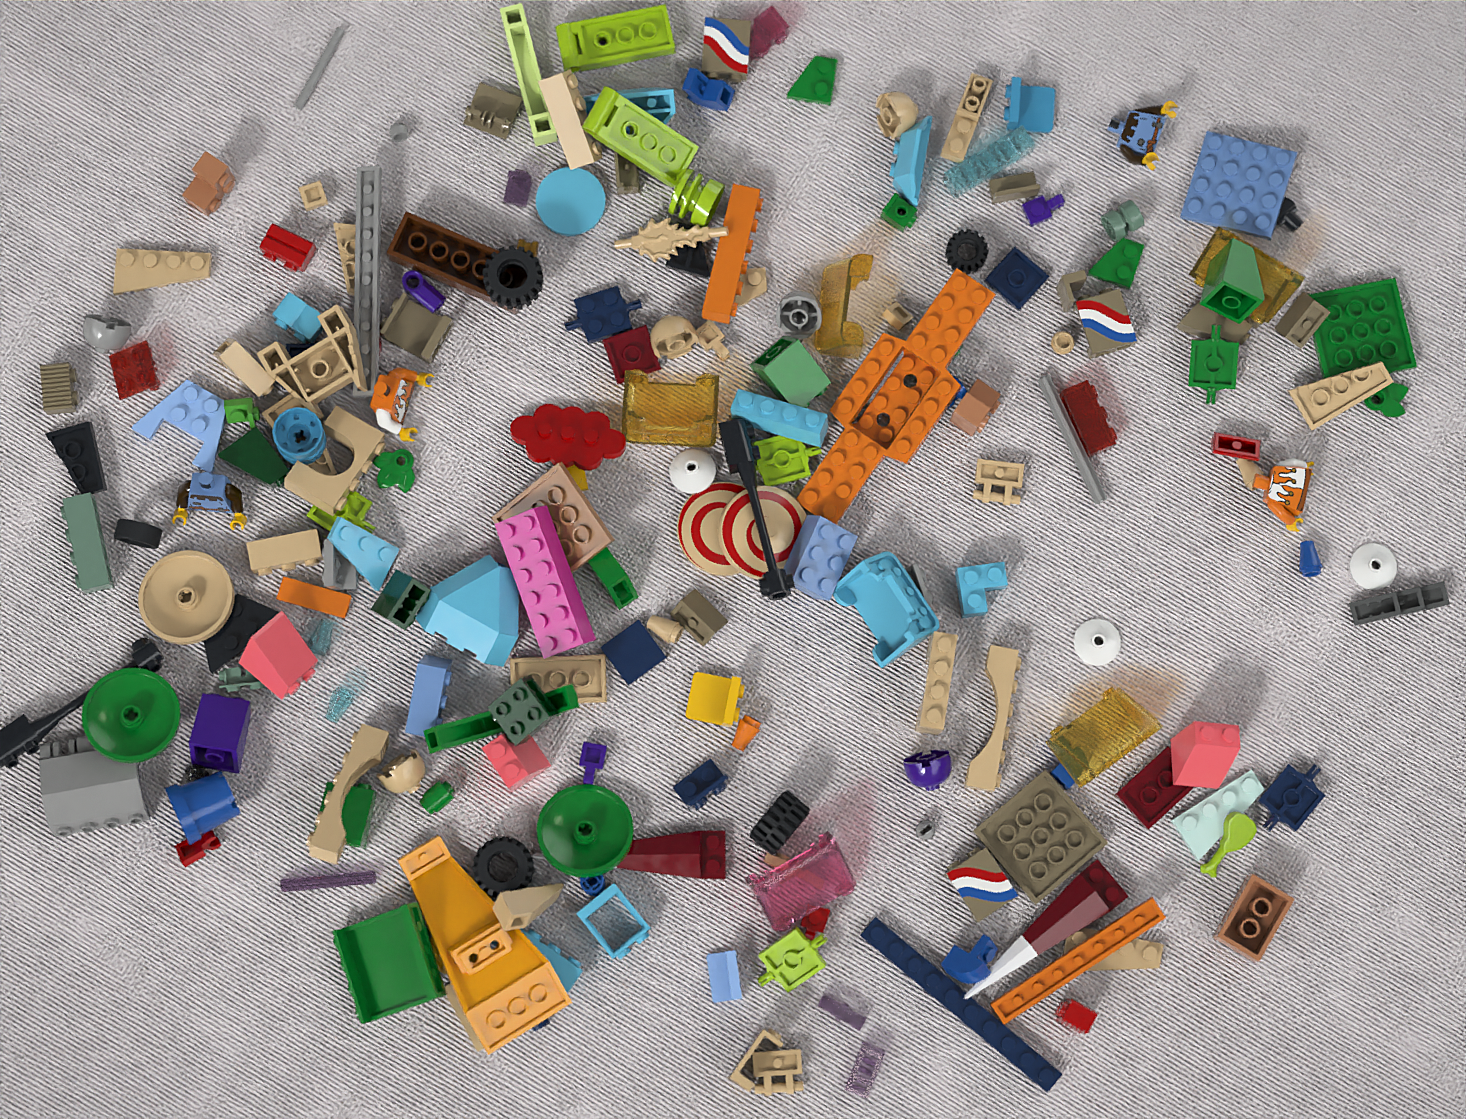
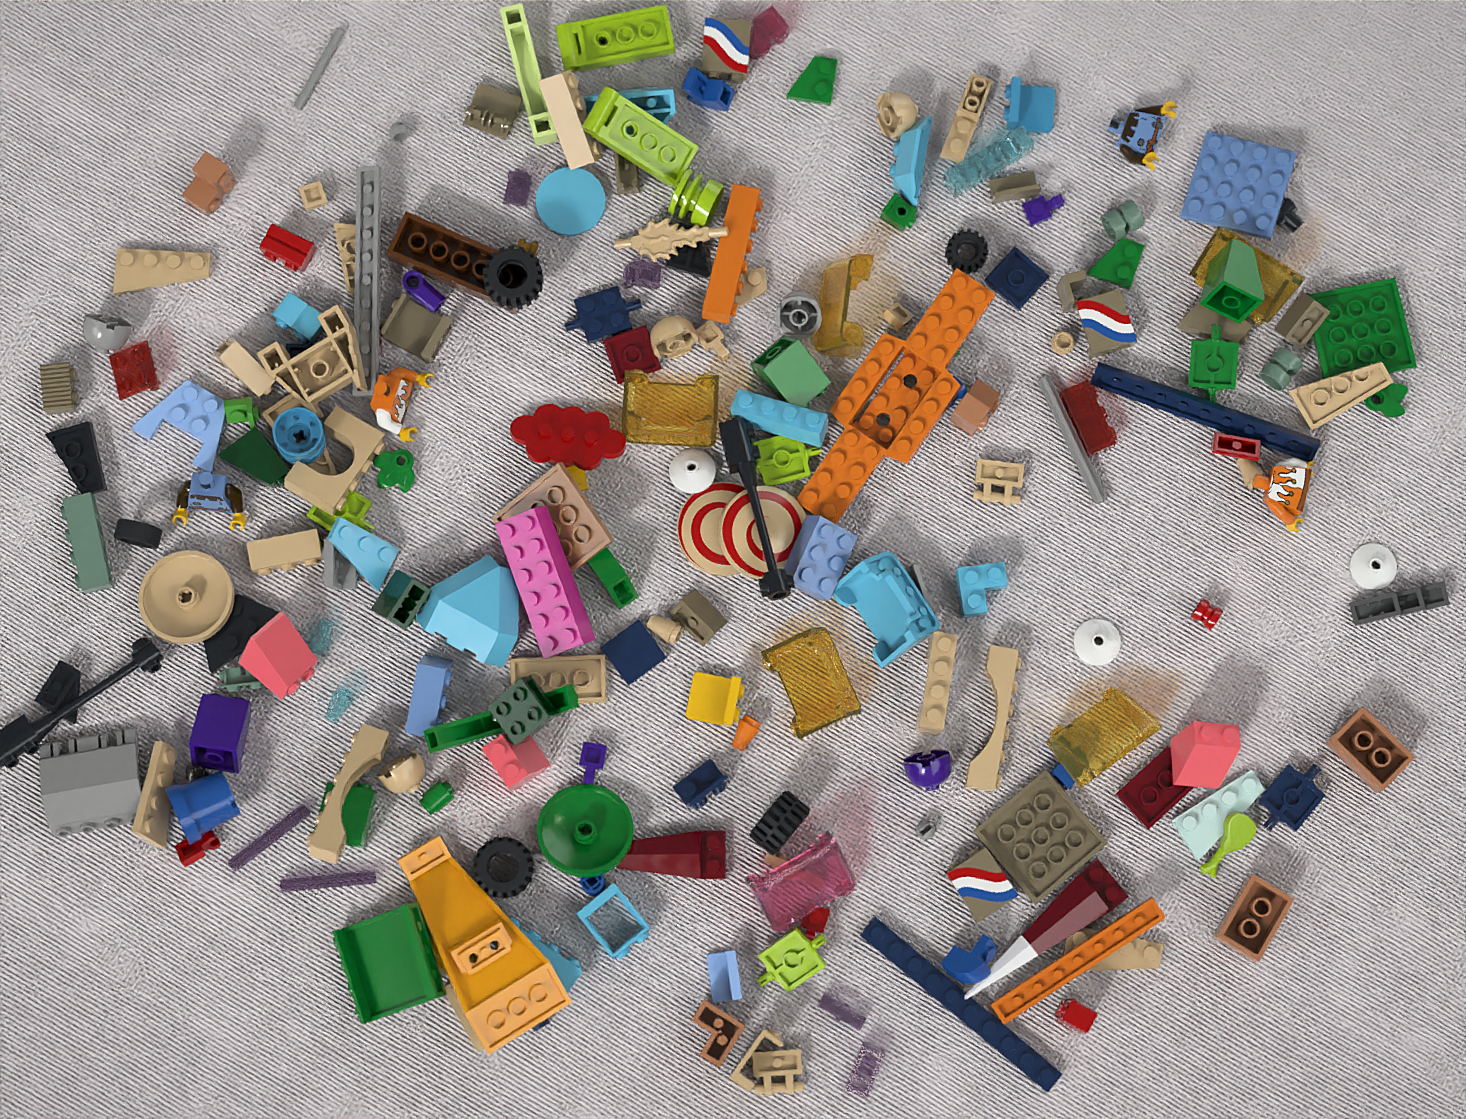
green dish [82,668,181,763] -> none
orange tile [276,576,352,619] -> none
tan slope [492,883,564,931] -> none
blue cone [1299,541,1323,577] -> none
none -> black wing [34,660,81,724]
none -> tan wing [131,741,176,849]
none -> clear purple axle [228,804,310,871]
none -> clear purple bracket [623,260,661,290]
none -> nougat brick [691,1000,746,1068]
none -> clear yellow windscreen [761,627,862,739]
none -> dark blue plate [1090,362,1321,462]
none -> red wheel [1190,598,1223,630]
none -> sand green wheel [1258,347,1303,392]
none -> nougat brick [1324,707,1415,793]

